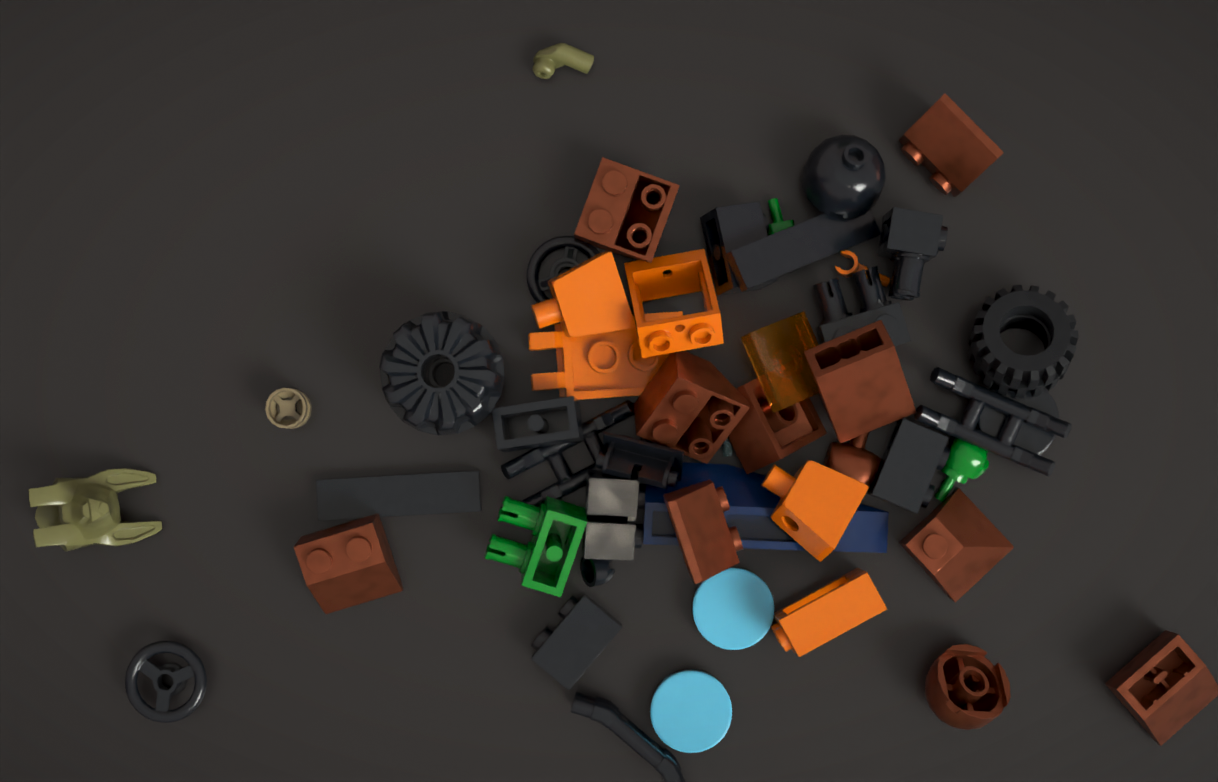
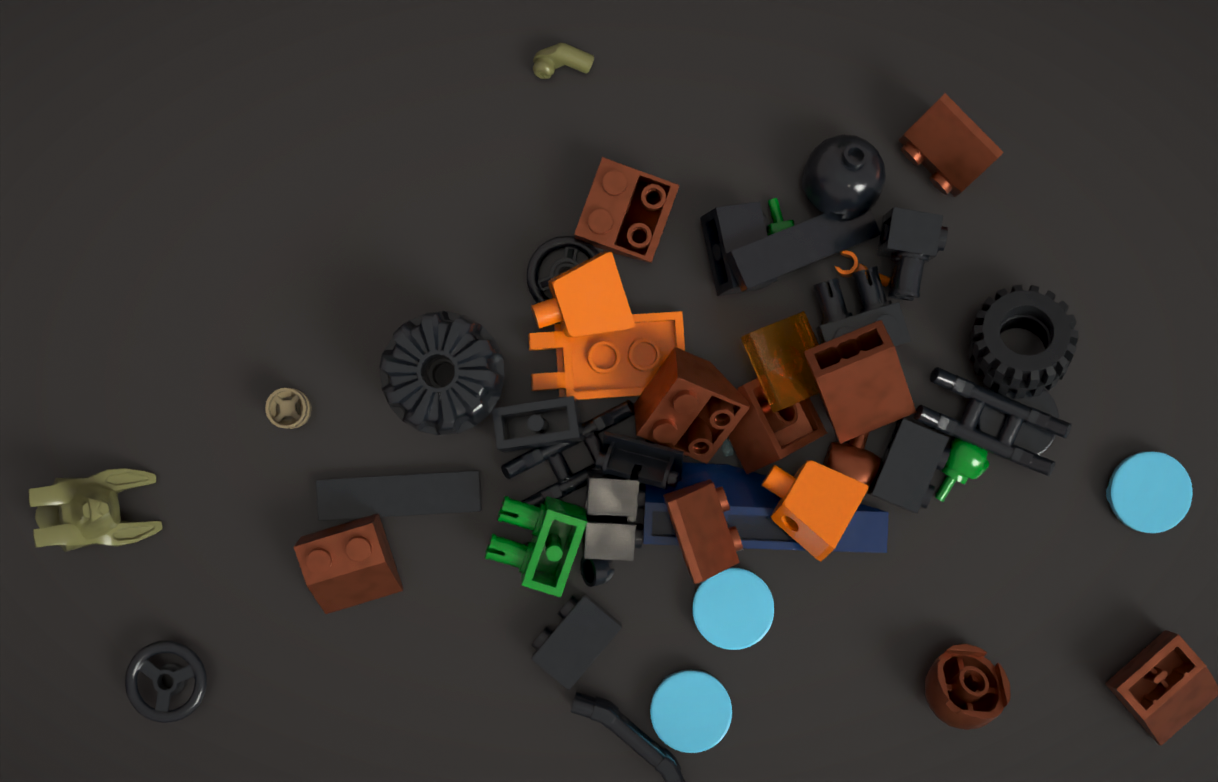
orange window [624,249,724,358] -> none
orange window [771,568,887,657] -> none
copper slope [899,488,1014,603] -> none
none -> medium azure tile [1106,451,1193,533]

